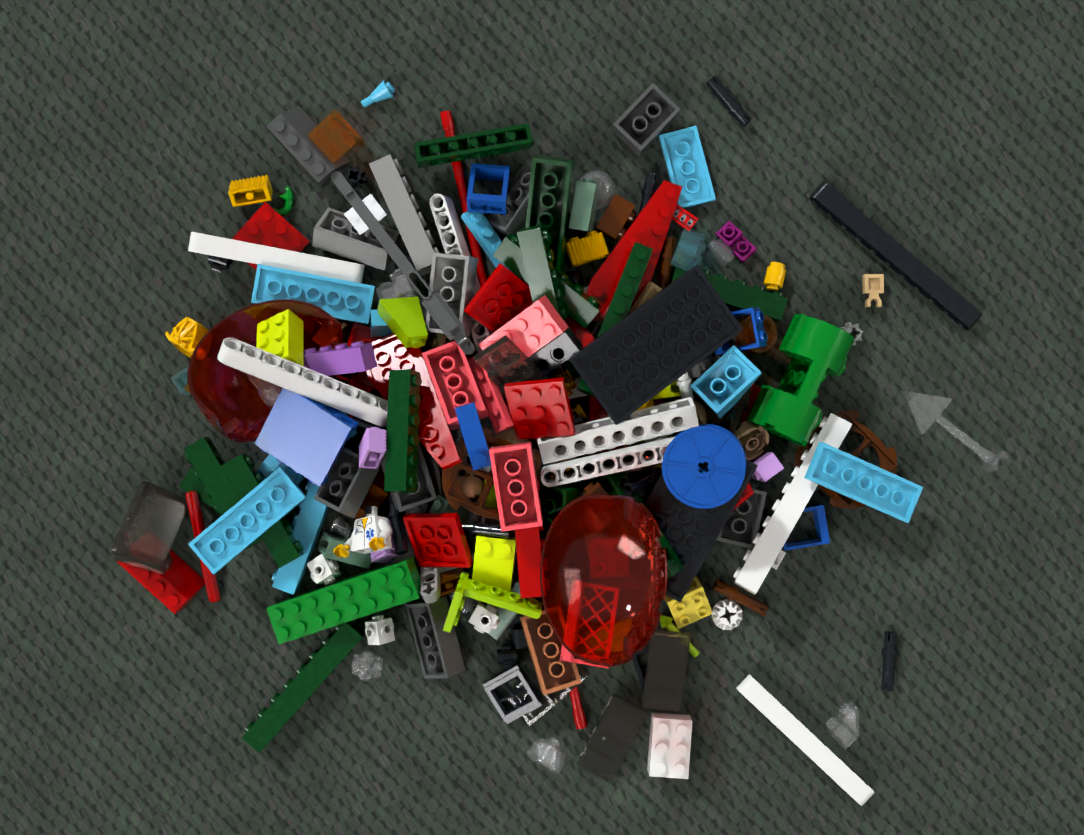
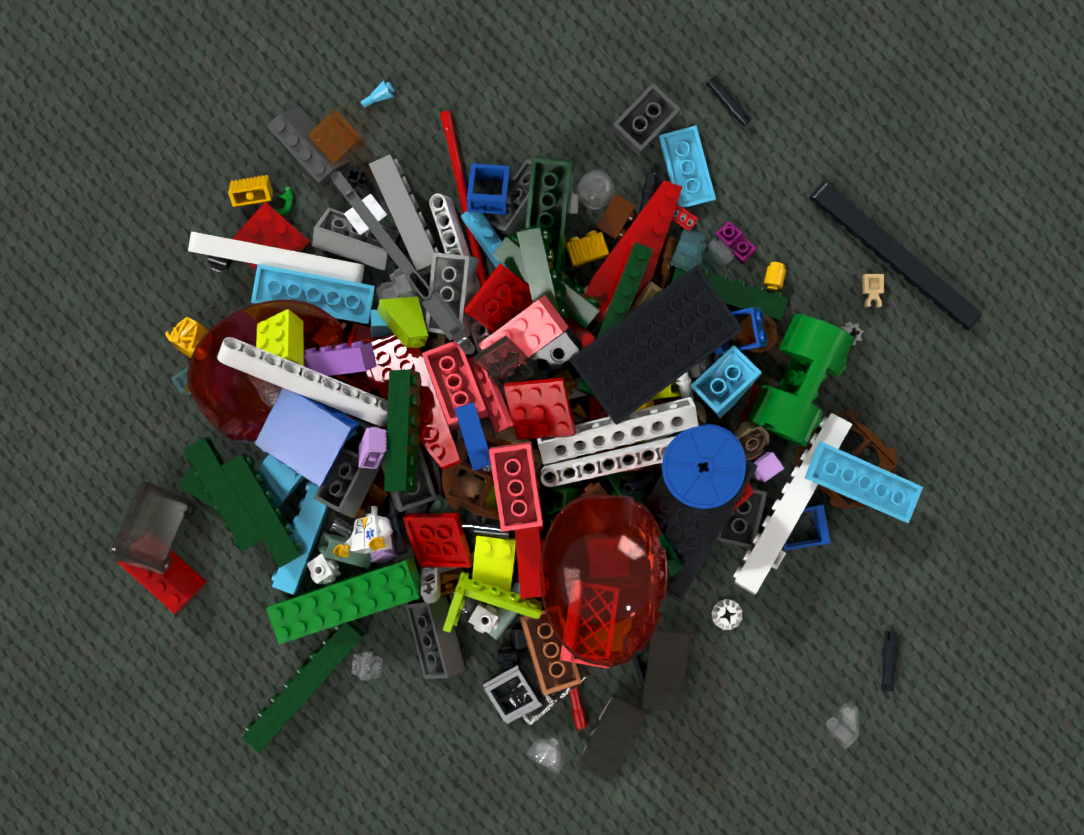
red axle [185,491,220,602] -> none
medium azure plate [188,467,307,575] -> none
white brick [365,614,395,645] -> none
dark green brick [414,123,533,168] -> none
sand green slope [569,178,599,231] -> none
white brick [647,712,692,779] -> none
lime piece [659,614,700,658] -> none
light yellow bracket [662,576,712,629] -> none
reddish brown pin [712,579,769,616] -> none
white beam [736,674,875,806] -> none
clear piece [904,391,1009,473] -> none

